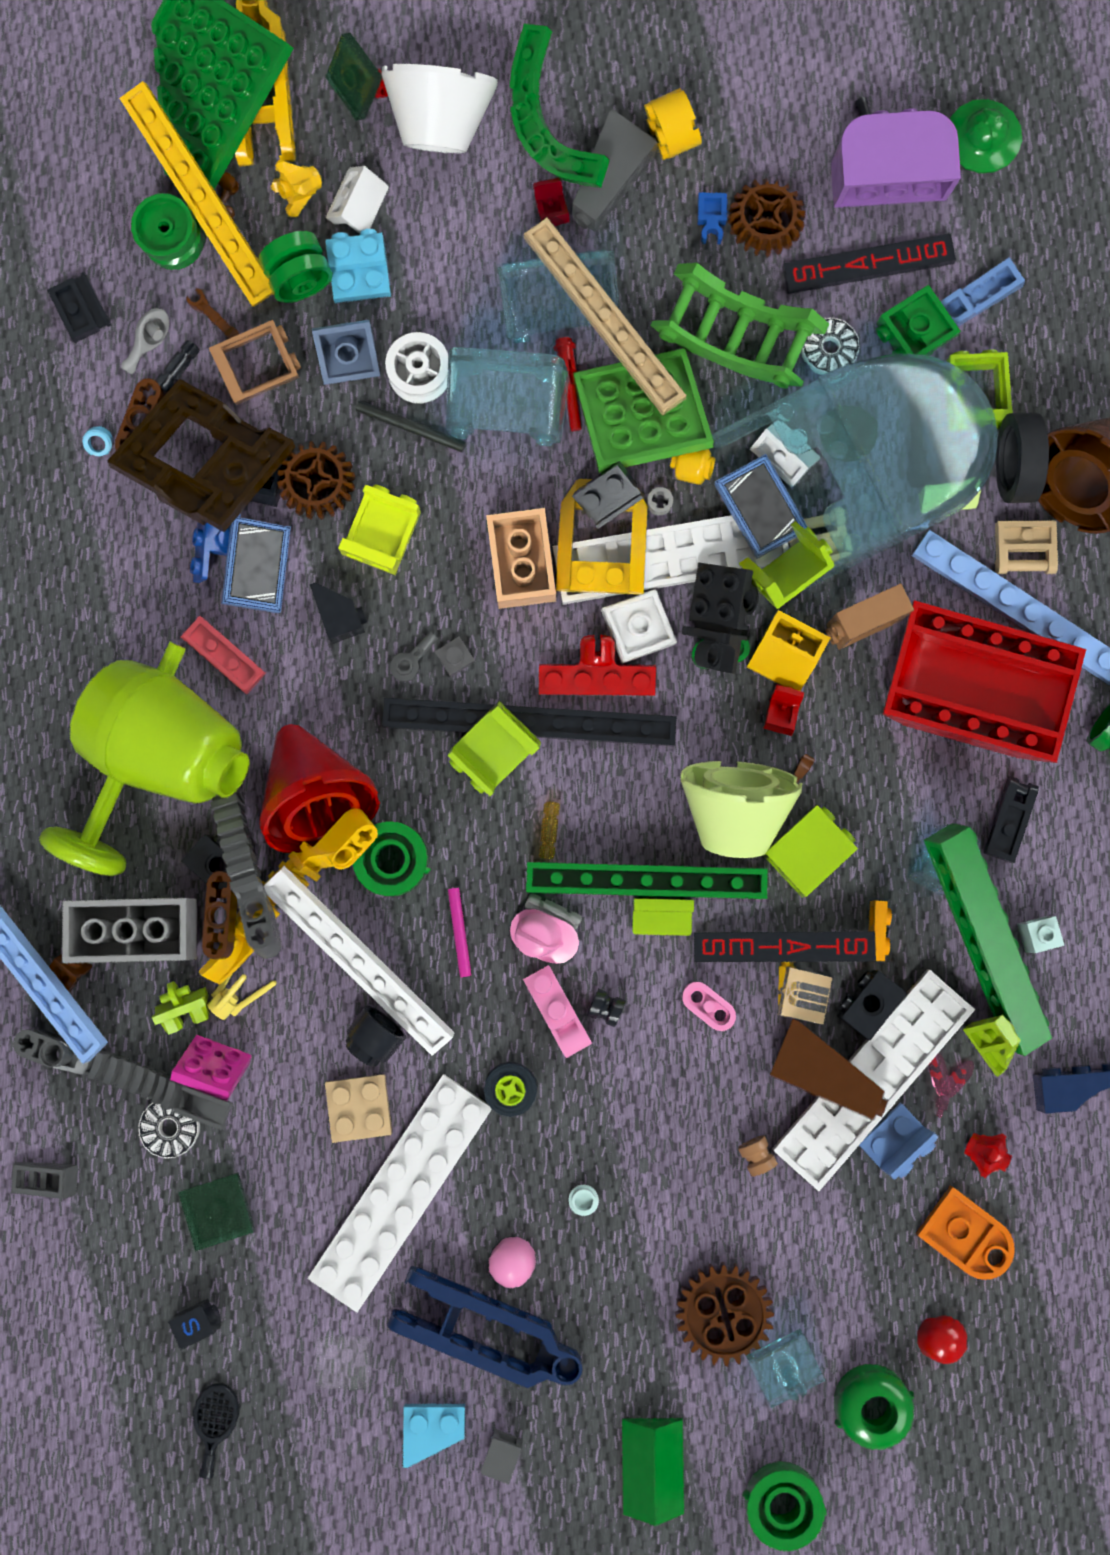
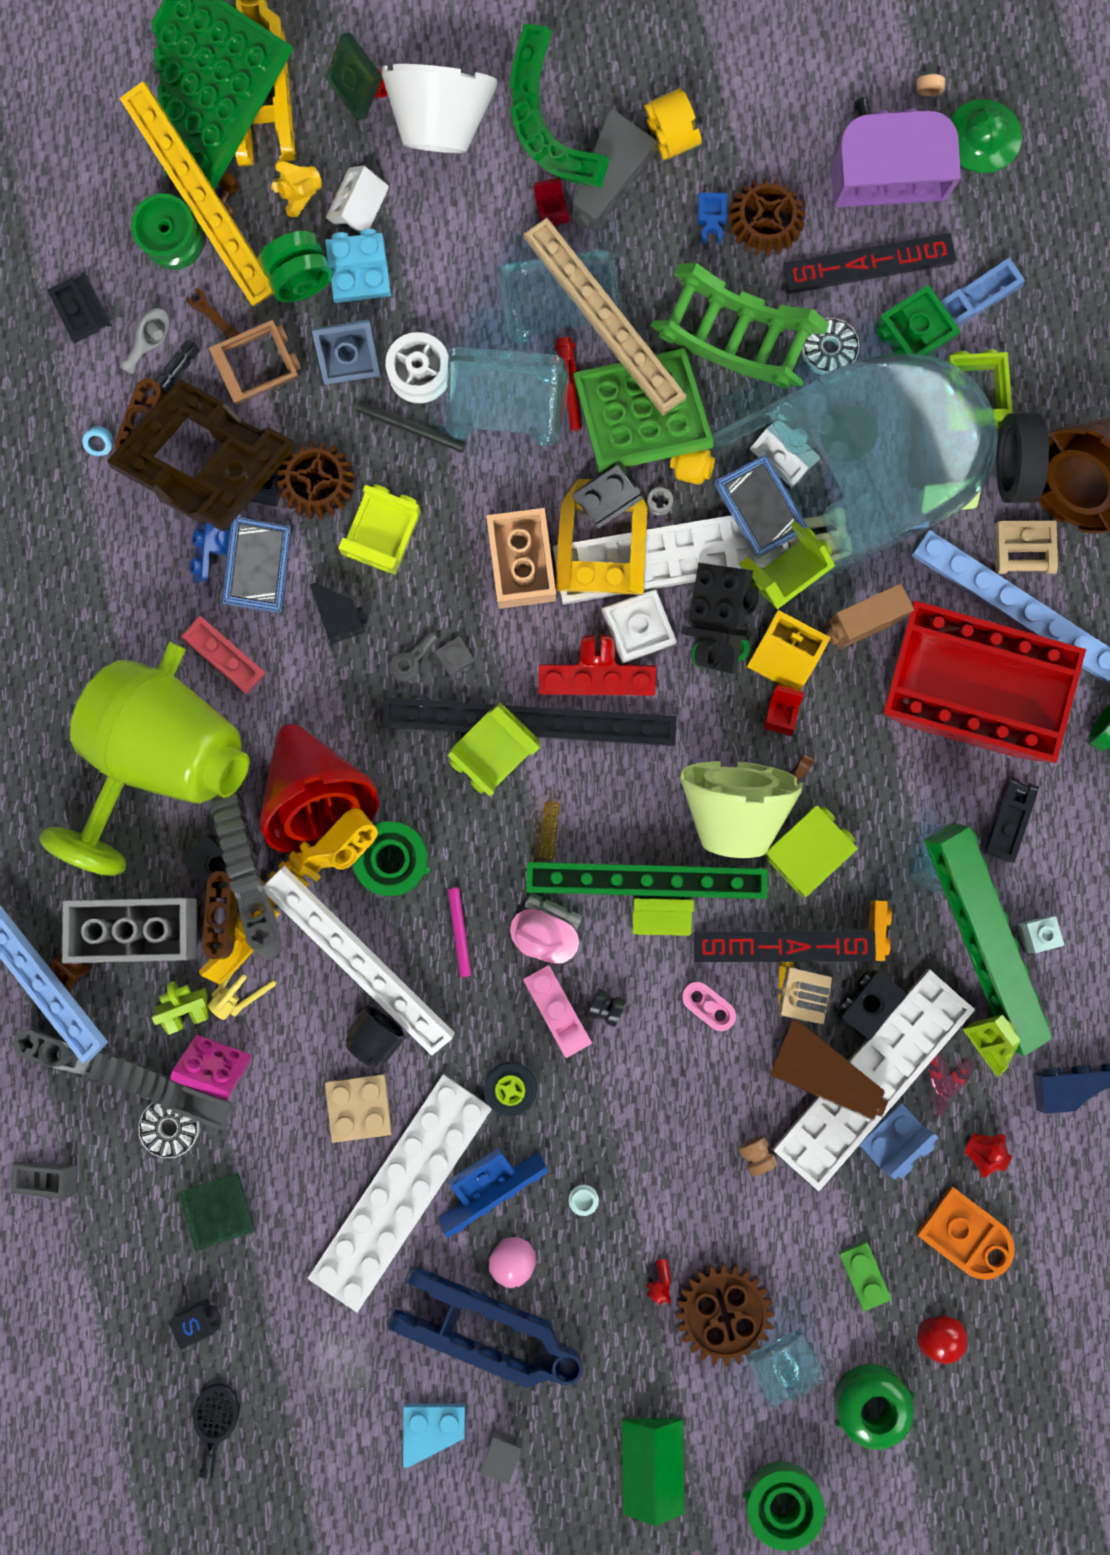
none -> blue bracket [439,1147,548,1238]
none -> red plate [645,1259,671,1305]
none -> bright green plate [838,1241,891,1311]
none -> light nougat tile [916,74,945,97]

